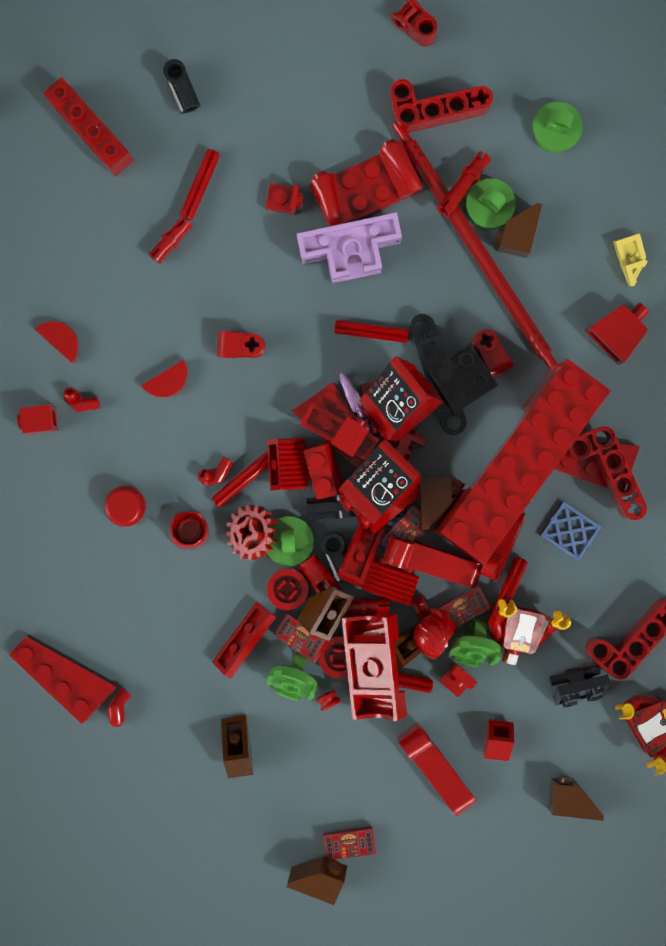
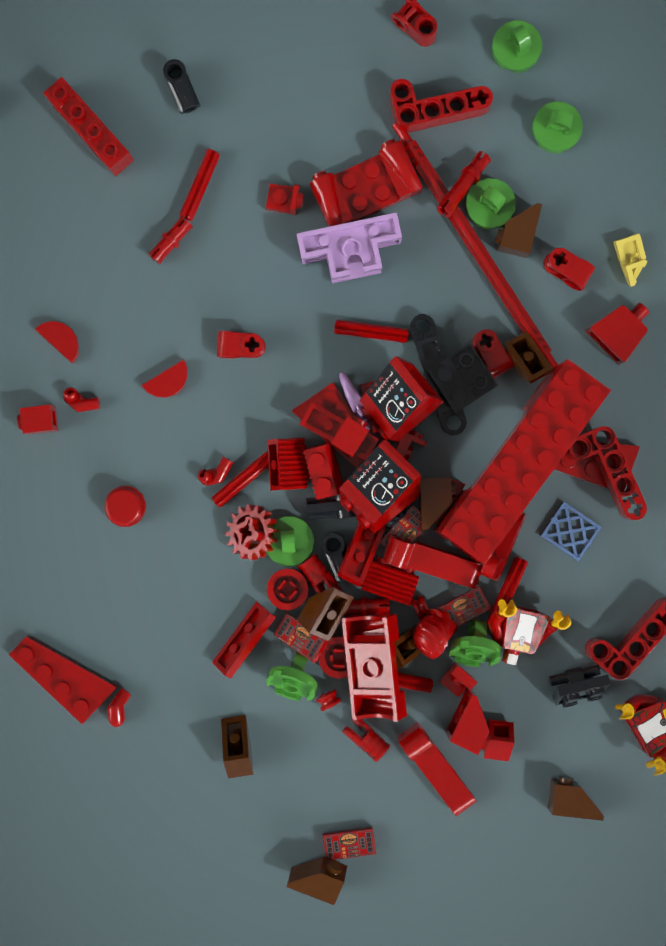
red hair [169,511,209,550] -> none
none -> red hinge [342,719,390,762]
none -> red slope [445,687,490,755]
none -> bright green tile [491,20,542,73]
none -> reddish brown slope [505,331,553,384]
none -> red piece [543,248,595,291]

